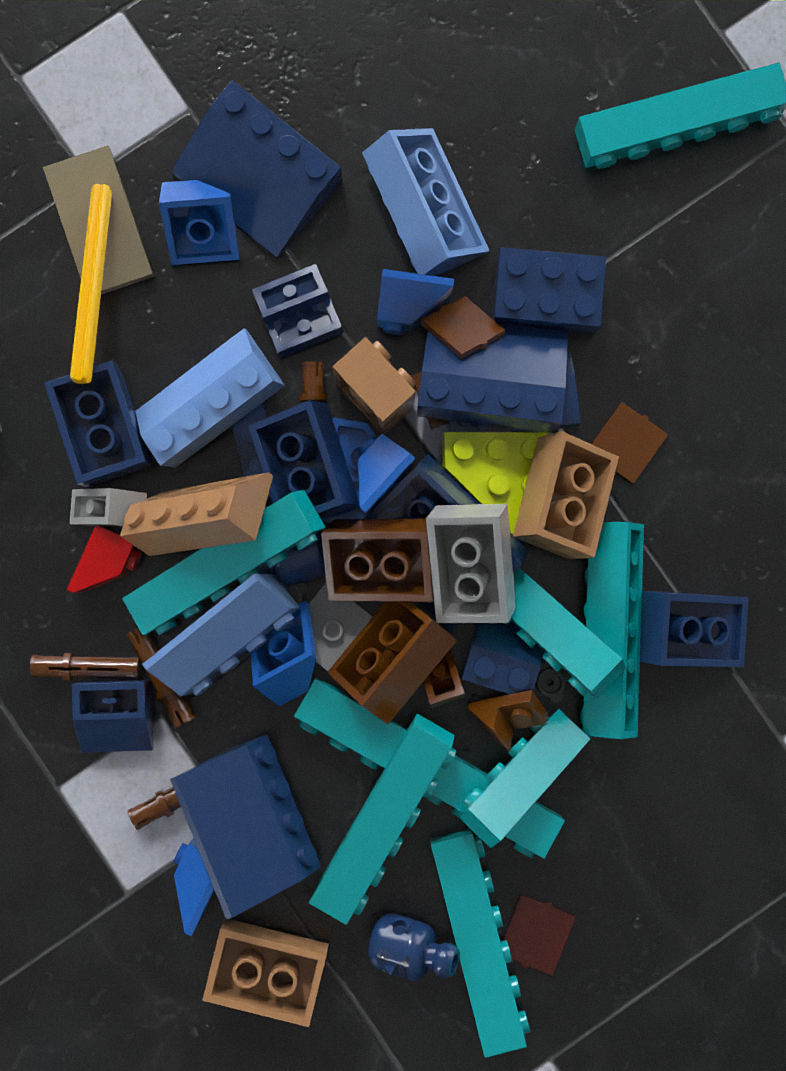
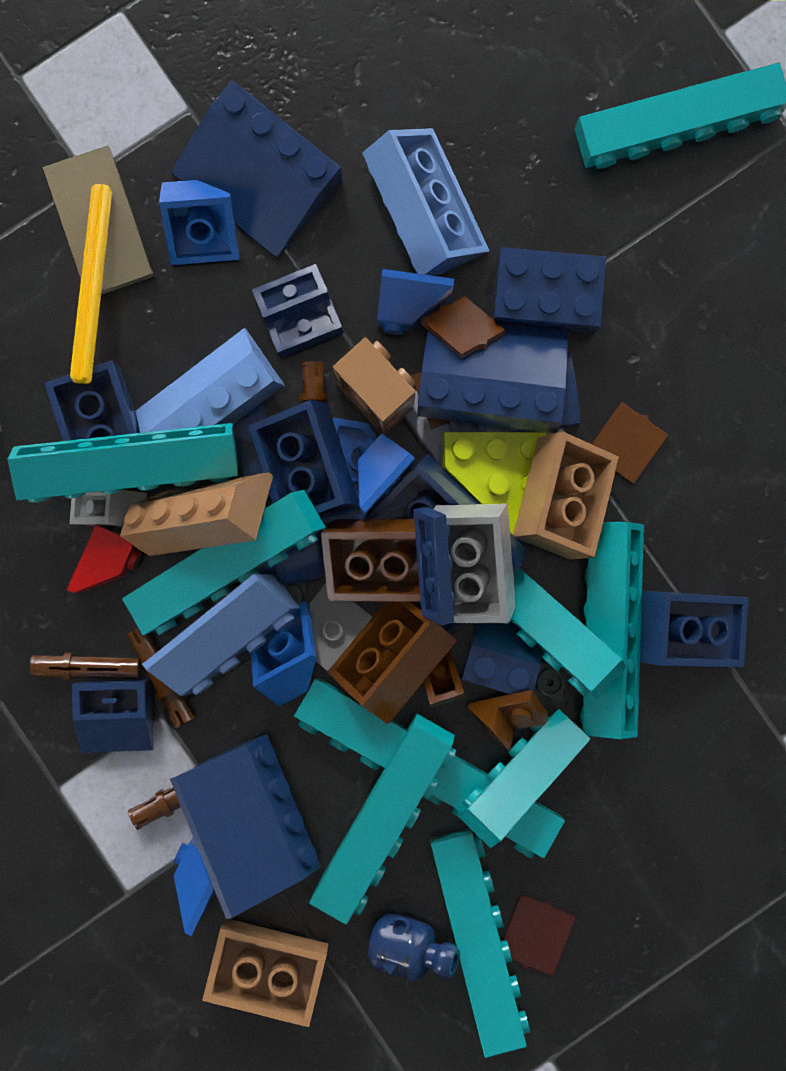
none -> teal brick [8,423,238,503]
none -> dark blue plate [413,507,455,625]

